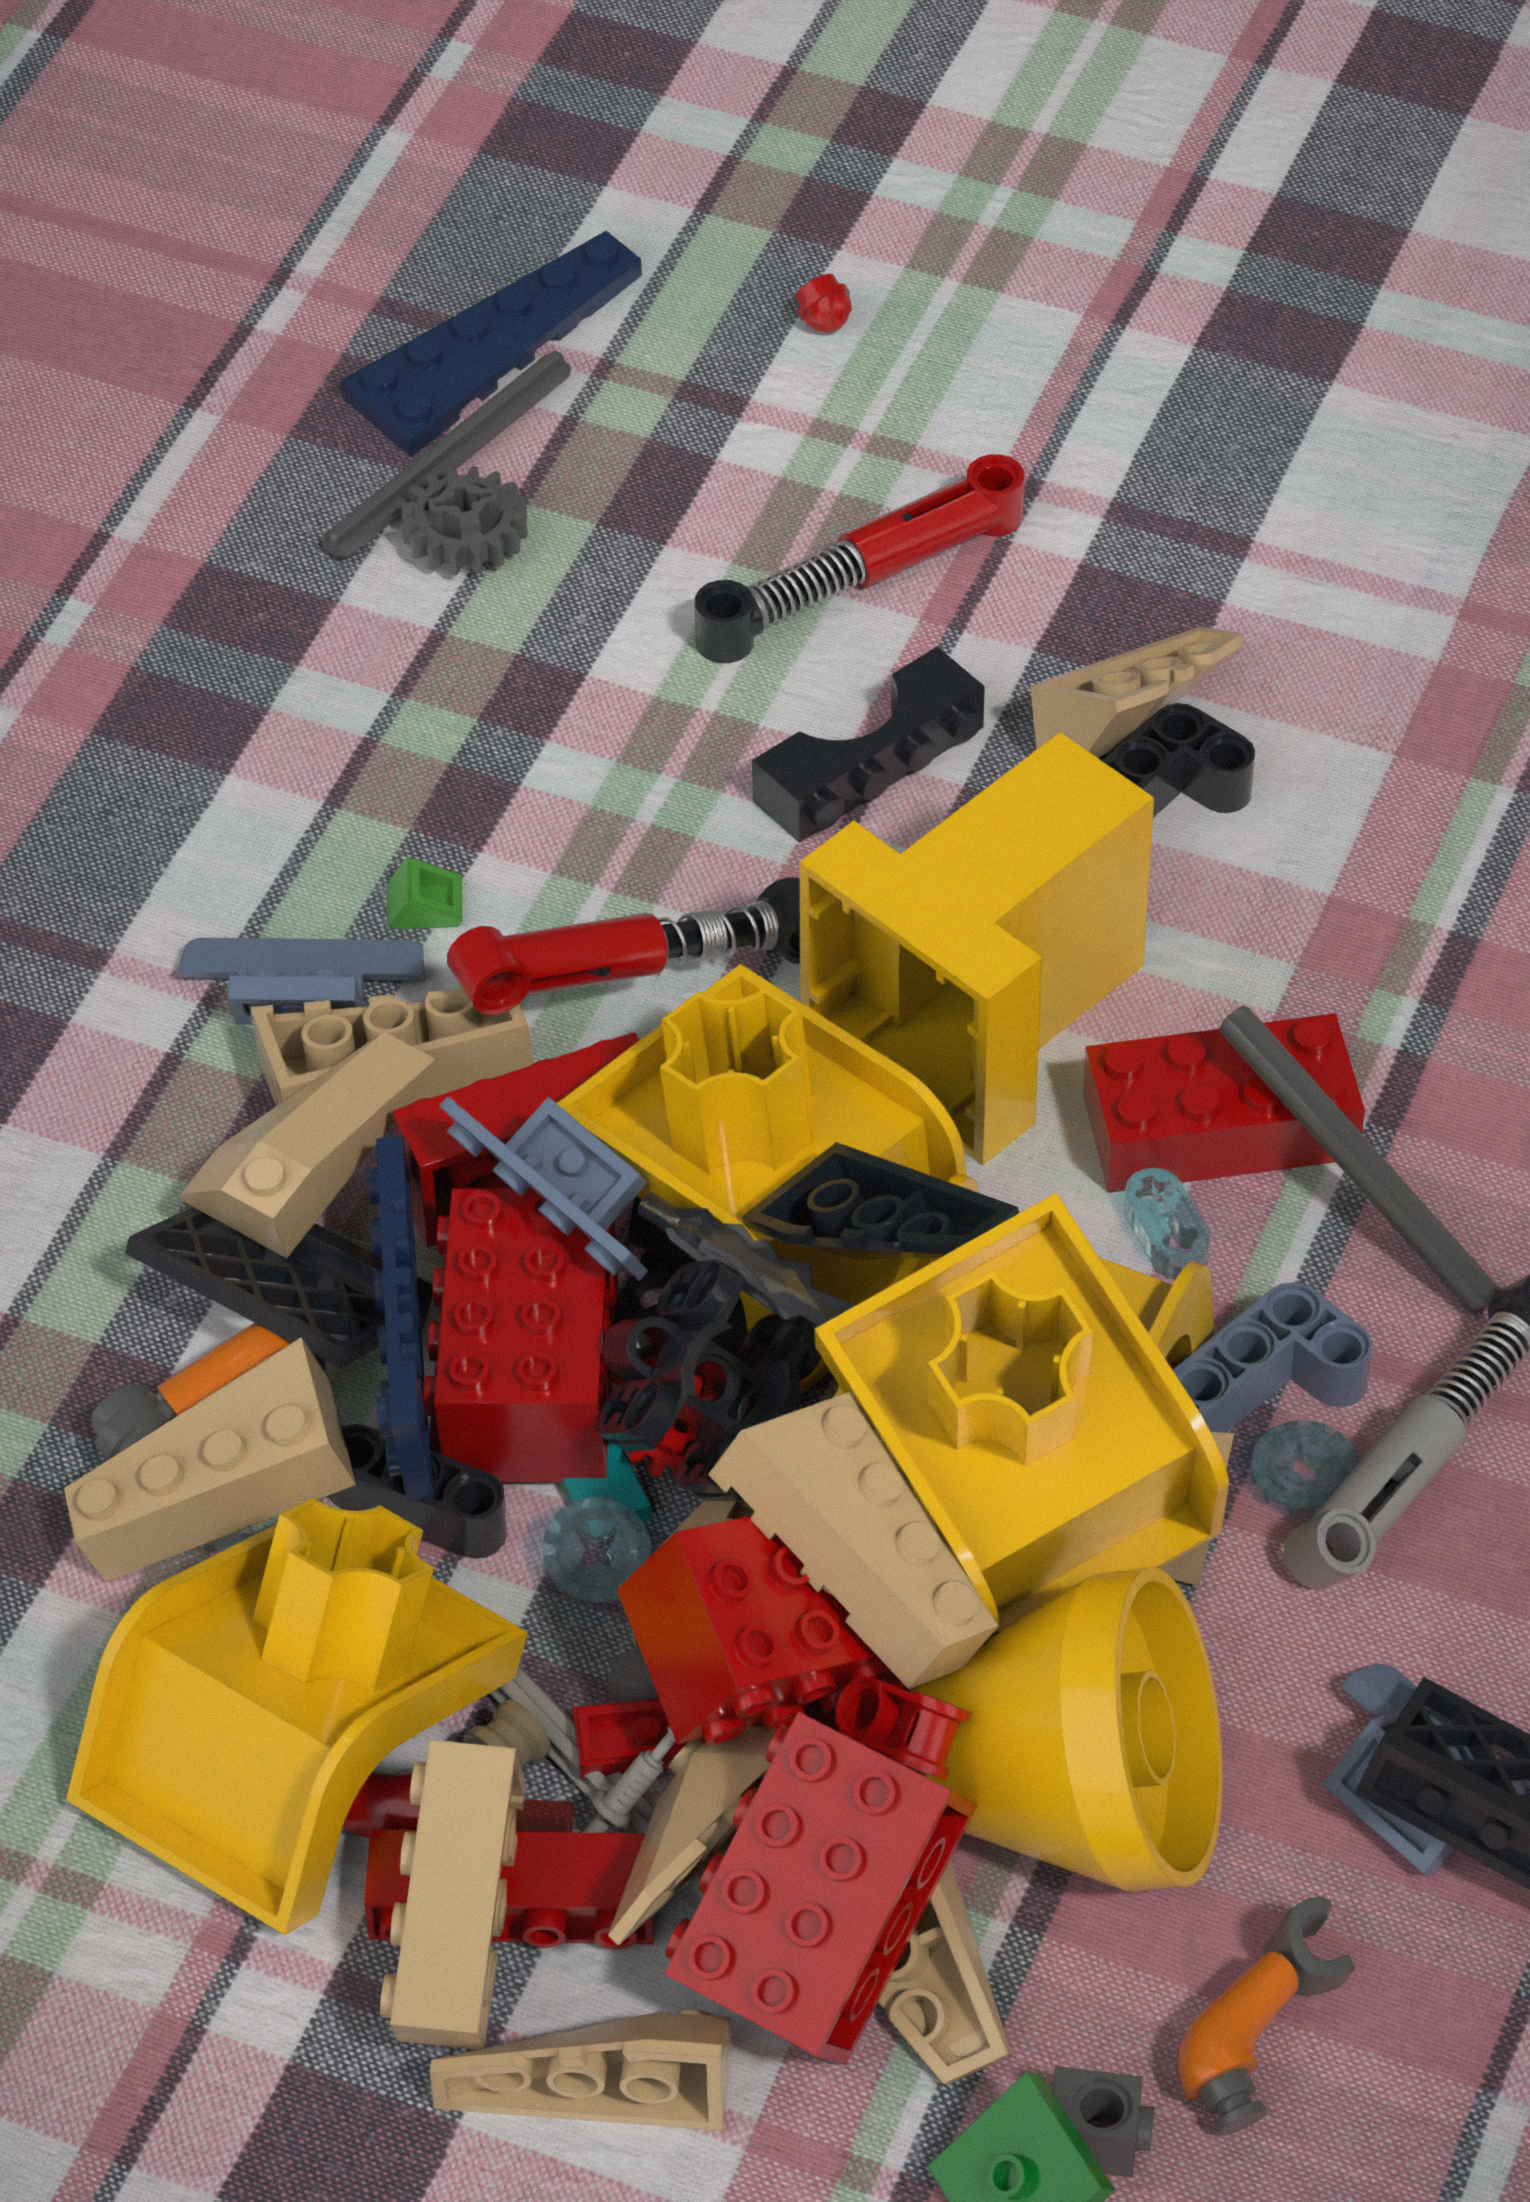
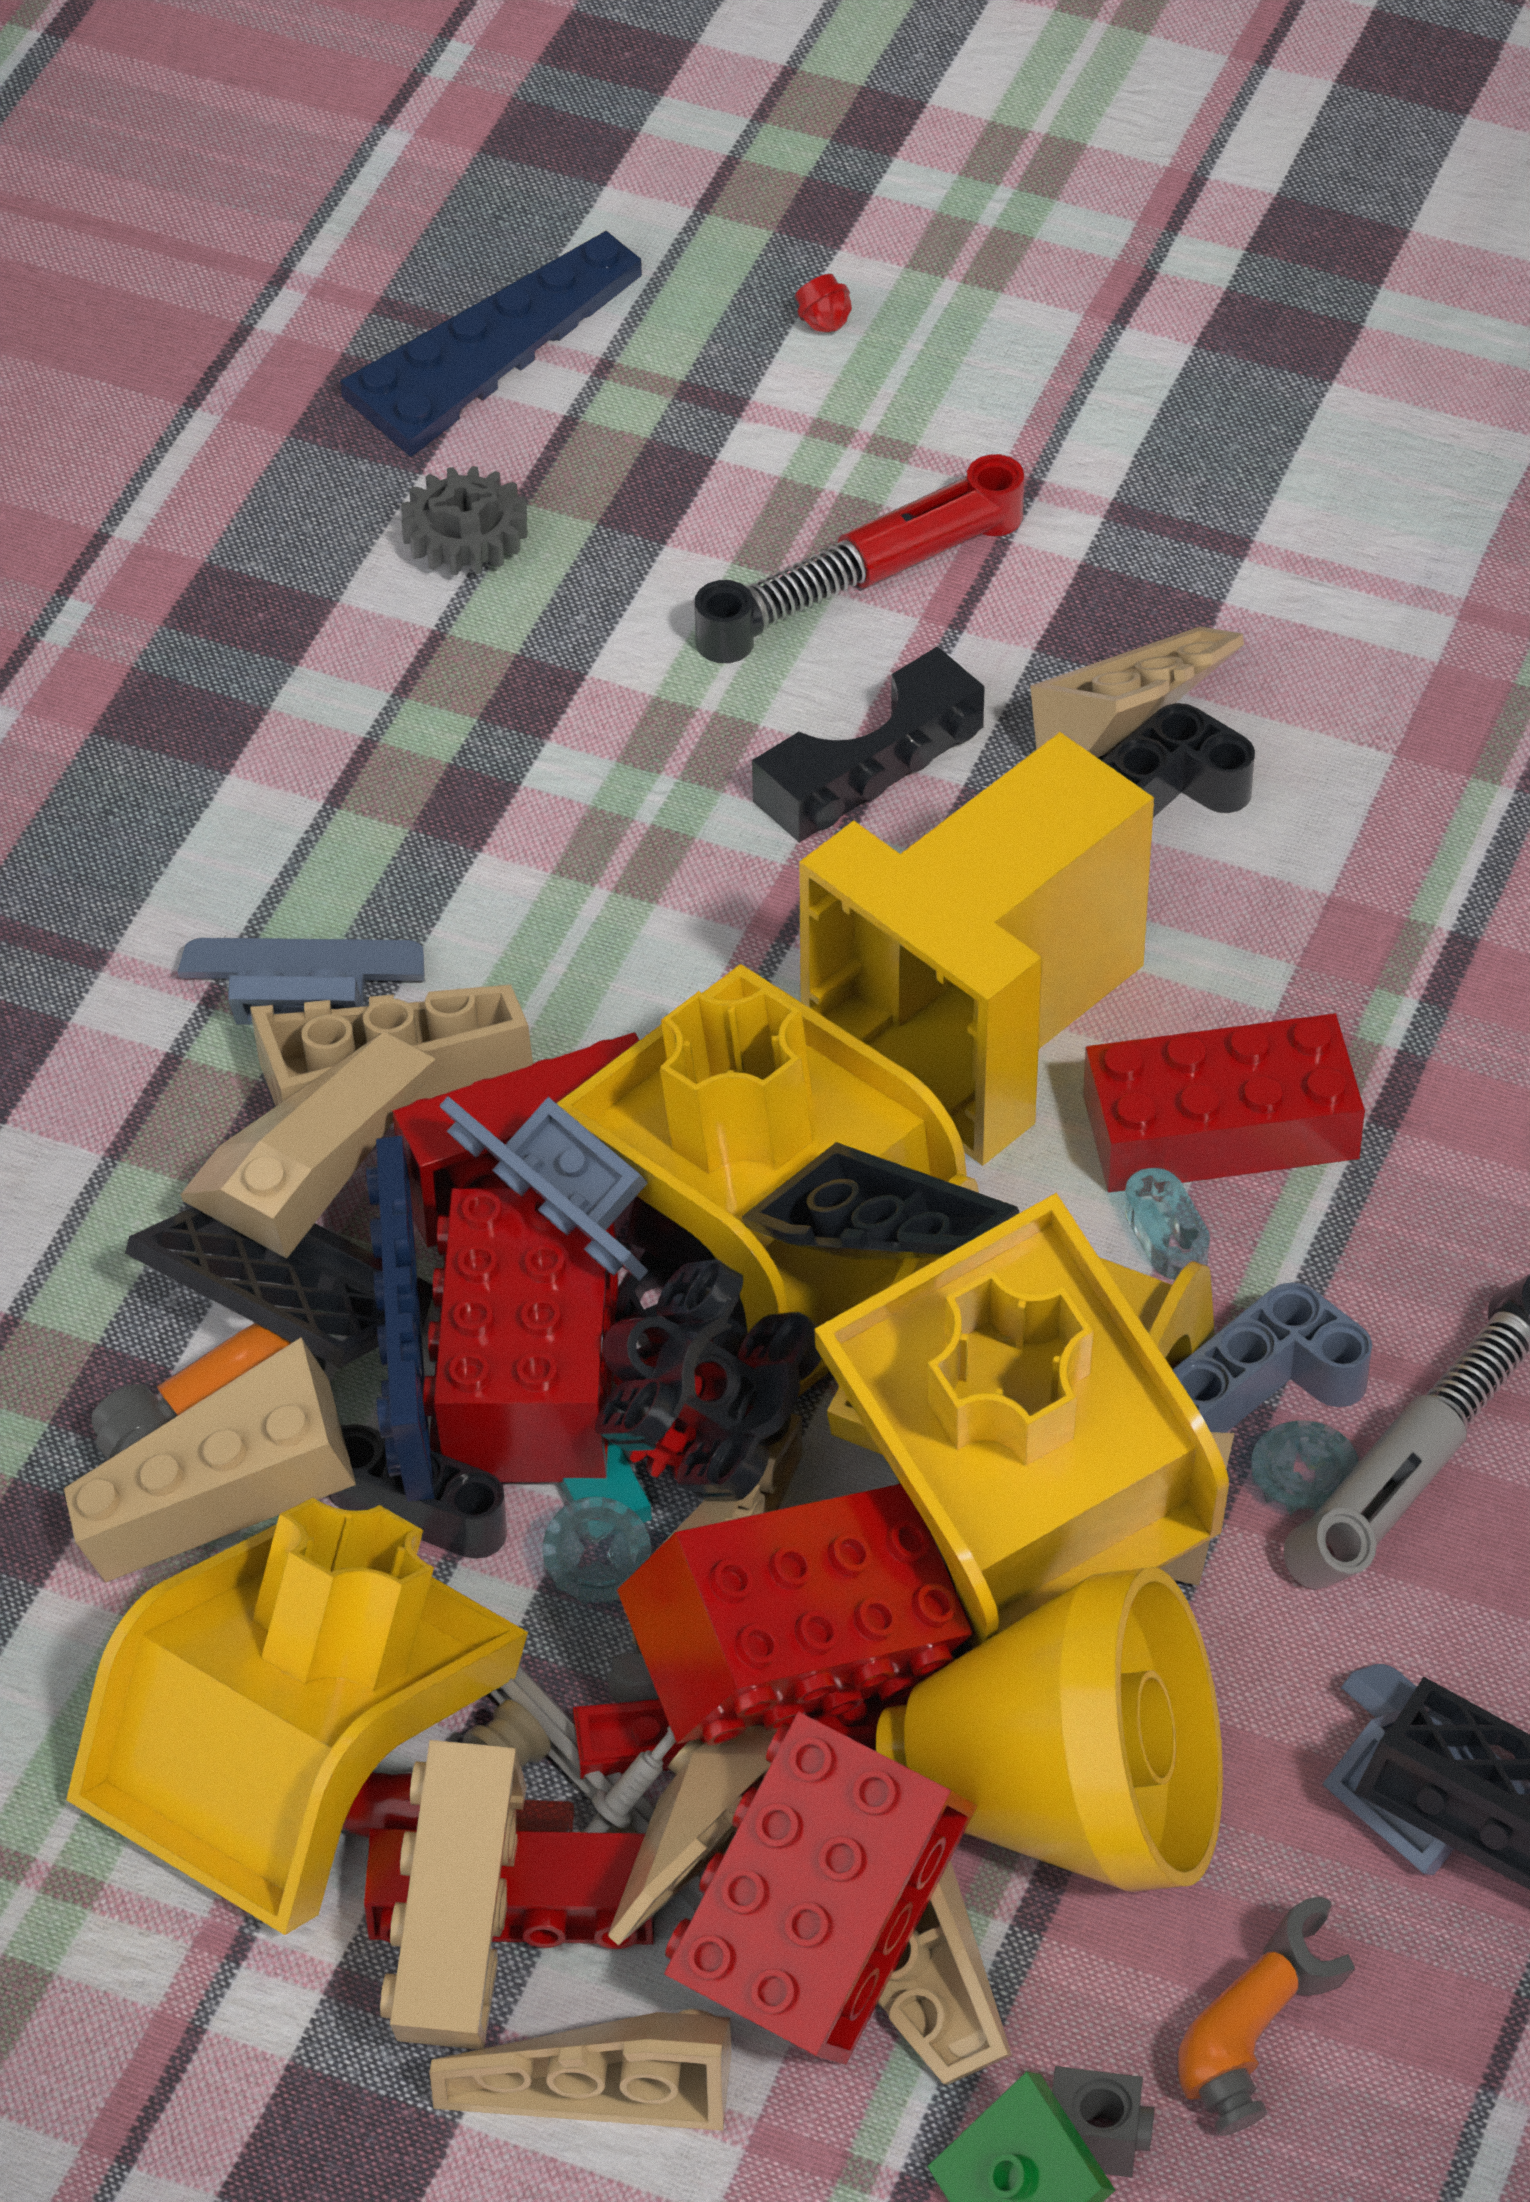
dark grey axle [322,351,571,560] -> none
bright green slope [387,857,462,929] -> none
red piece [447,877,800,1015] -> none
black sword [638,1192,856,1327] -> none
tan wedge [708,1391,998,1689] -> none
red piece [835,1676,972,1780] -> none
dark grey axle [1219,1005,1499,1314] -> none

